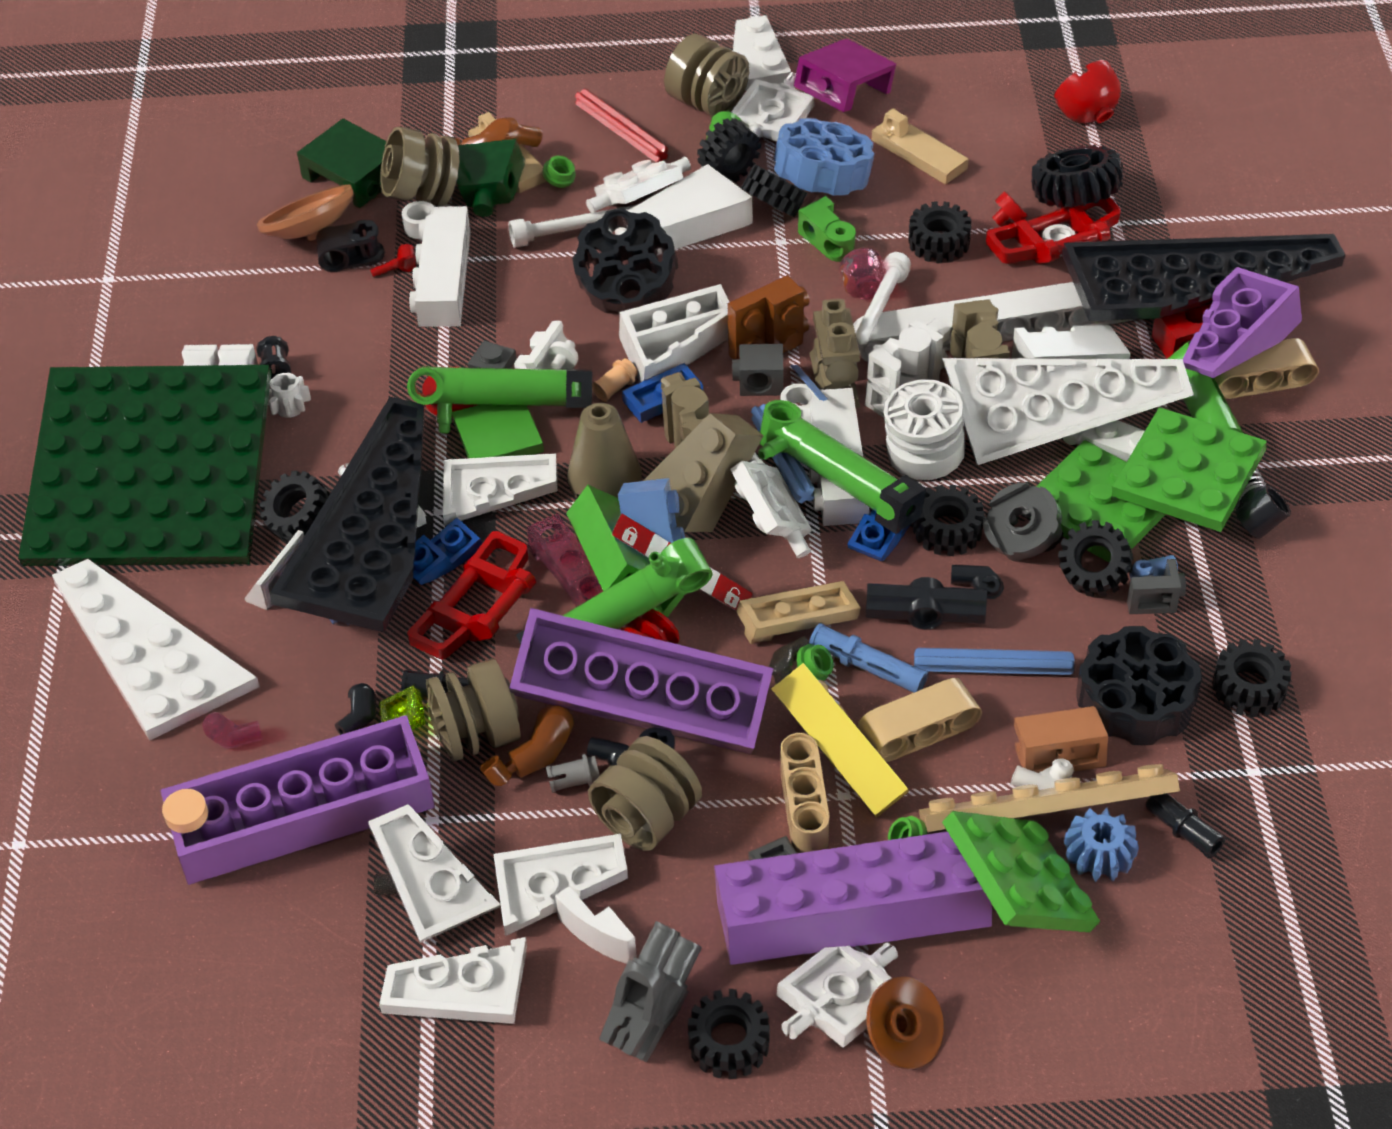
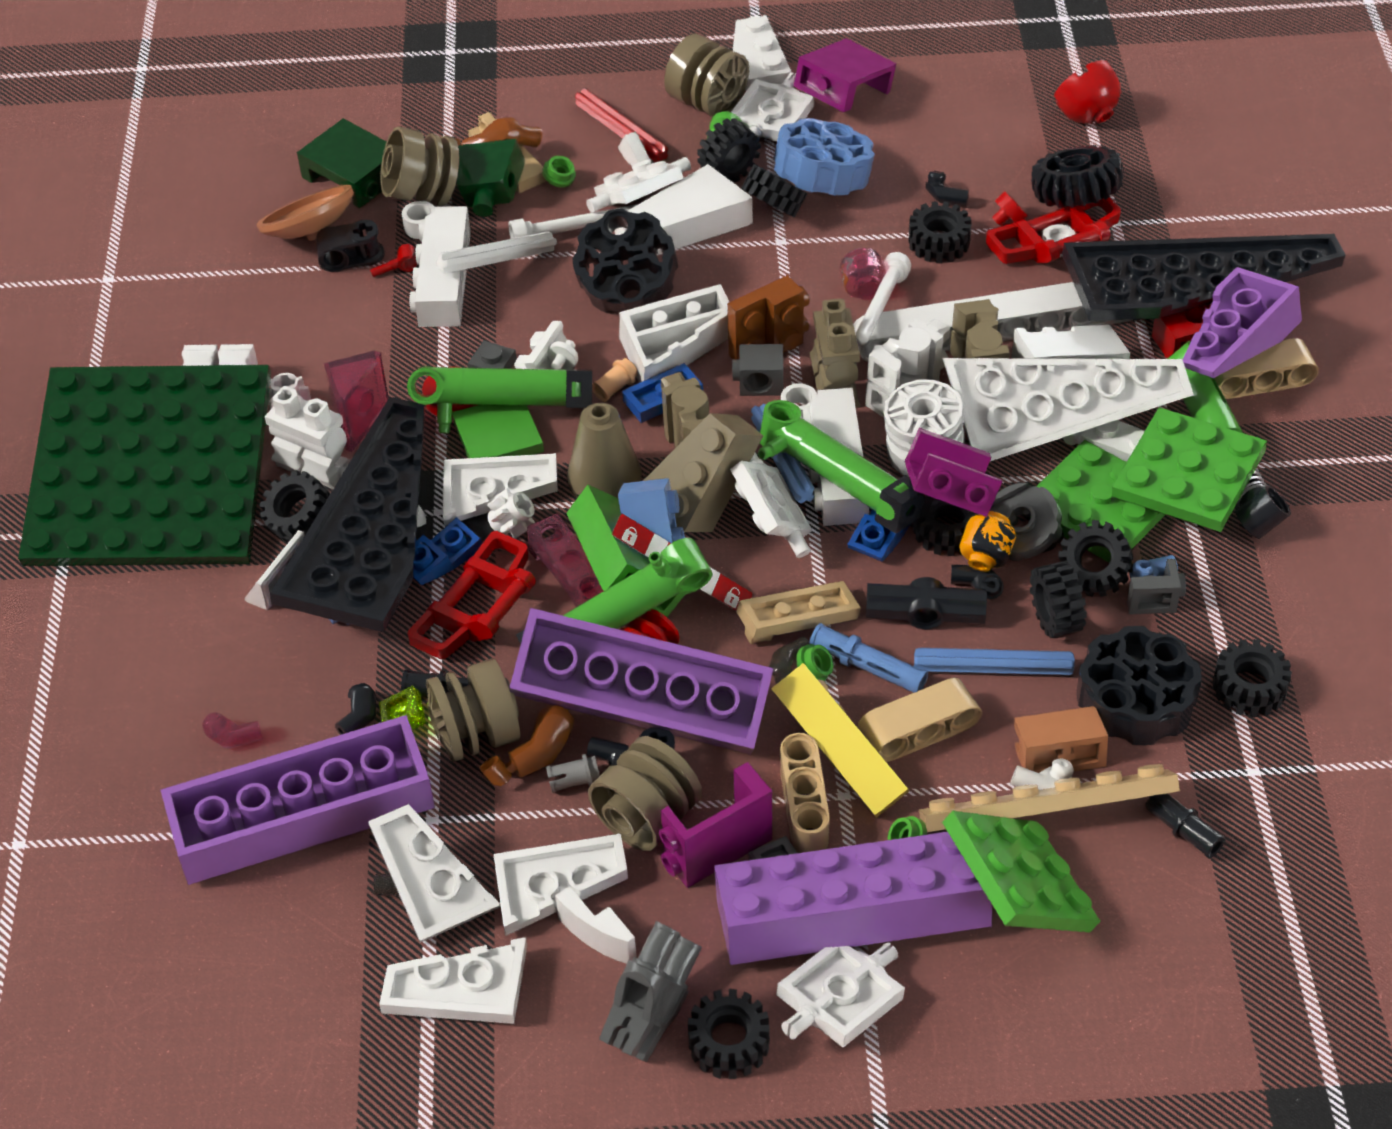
white wing [52,559,260,741] -> none
light nougat tile [162,789,208,833] -> none
black bush [256,336,291,379] -> none
medium blue piece [790,365,828,401] -> none
bright green leg [798,196,856,262] -> none
dark orange dish [866,976,944,1069] -> none
tan hinge [872,108,968,185] -> none
medium blue gear [1064,807,1139,882] -> none
none -> white hips [264,386,351,489]
none -> clear pink slope [324,351,389,452]
none -> white axle [436,231,557,273]
none -> white gear [487,488,535,539]
none -> white tile [618,132,650,165]
none -> magenta panel [659,762,772,888]
none -> magenta panel [904,427,1002,517]
none -> black arm [925,171,969,207]
none -> light orange head [959,511,1016,572]
none -> black tyre [1030,561,1087,638]

